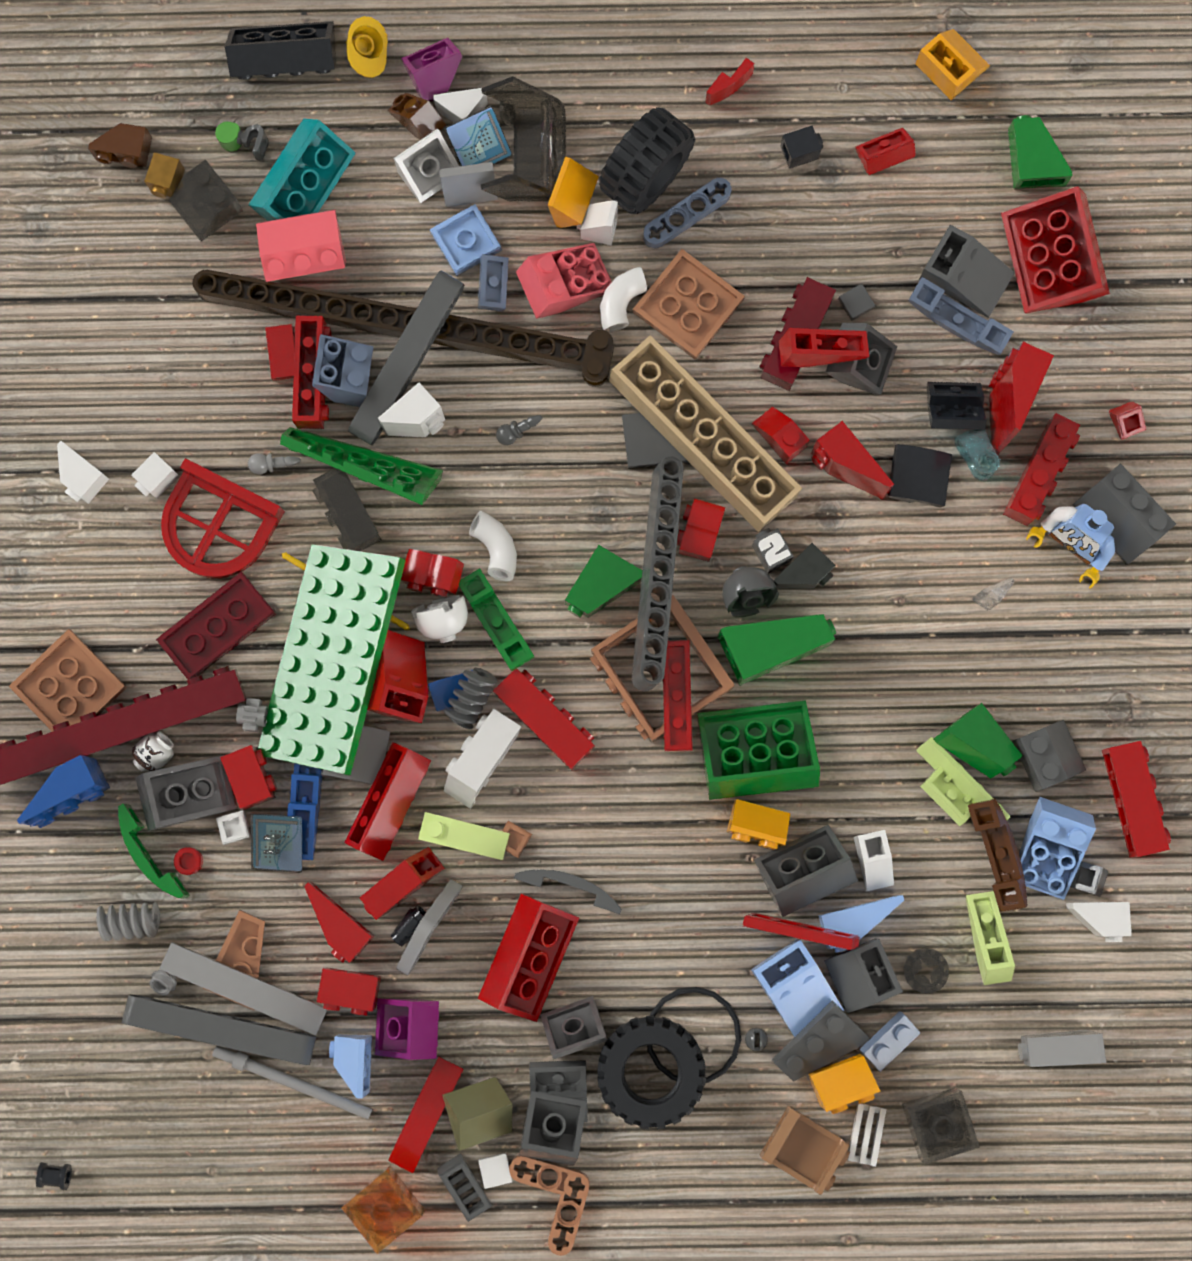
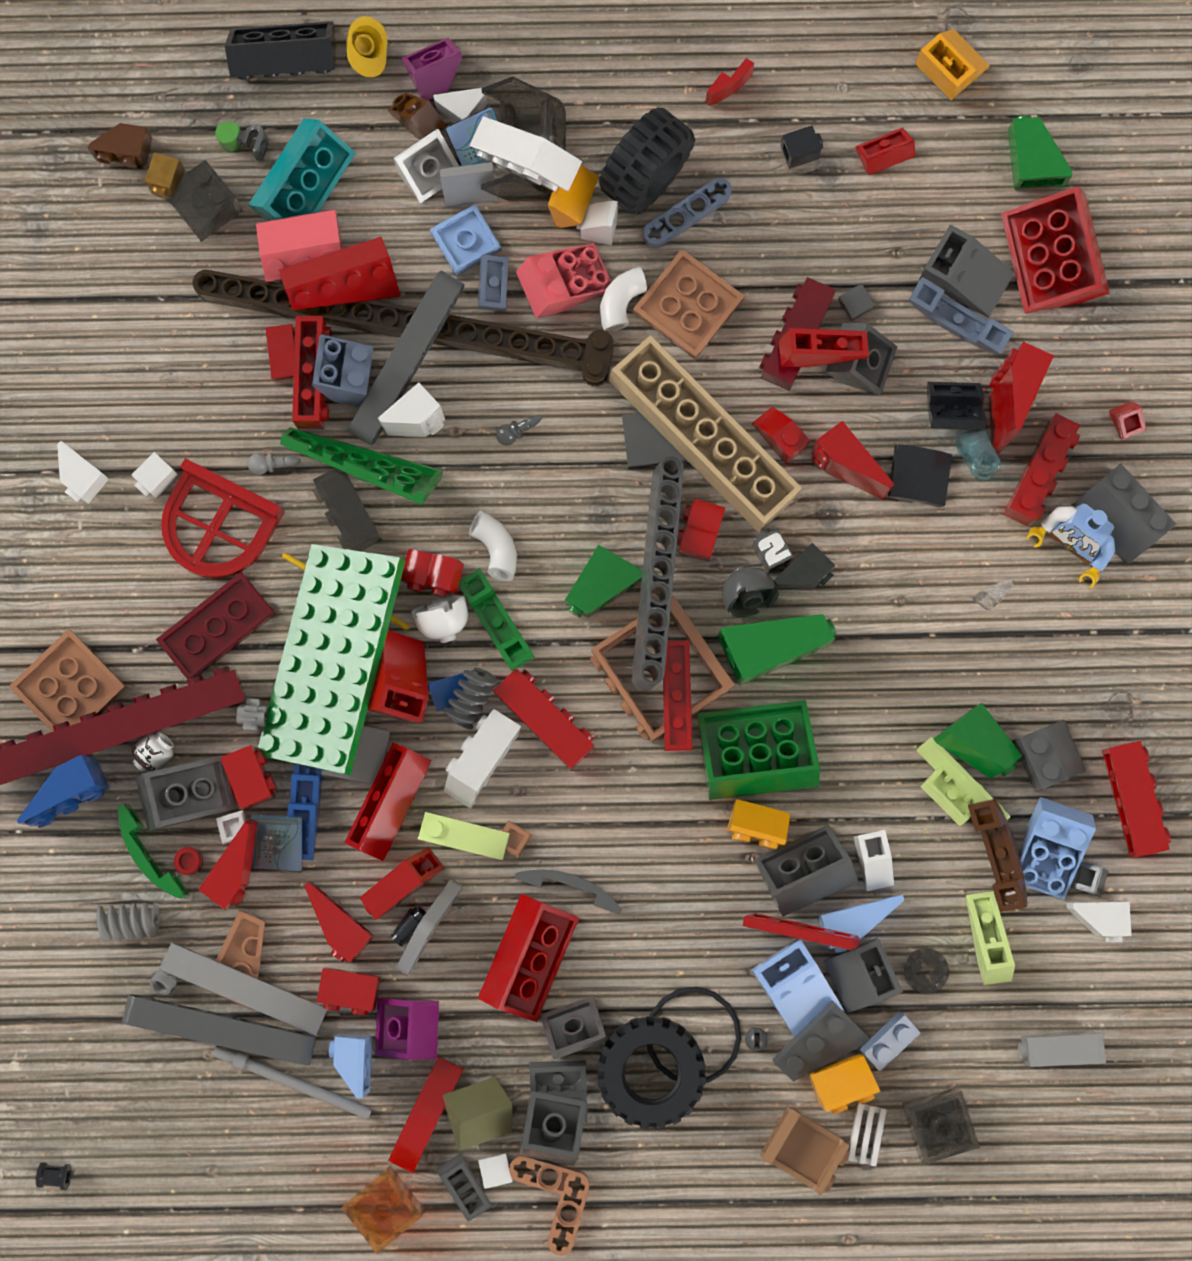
none -> red slope [198,819,258,910]
none -> red wedge [279,236,401,310]
none -> white brick [470,116,582,192]

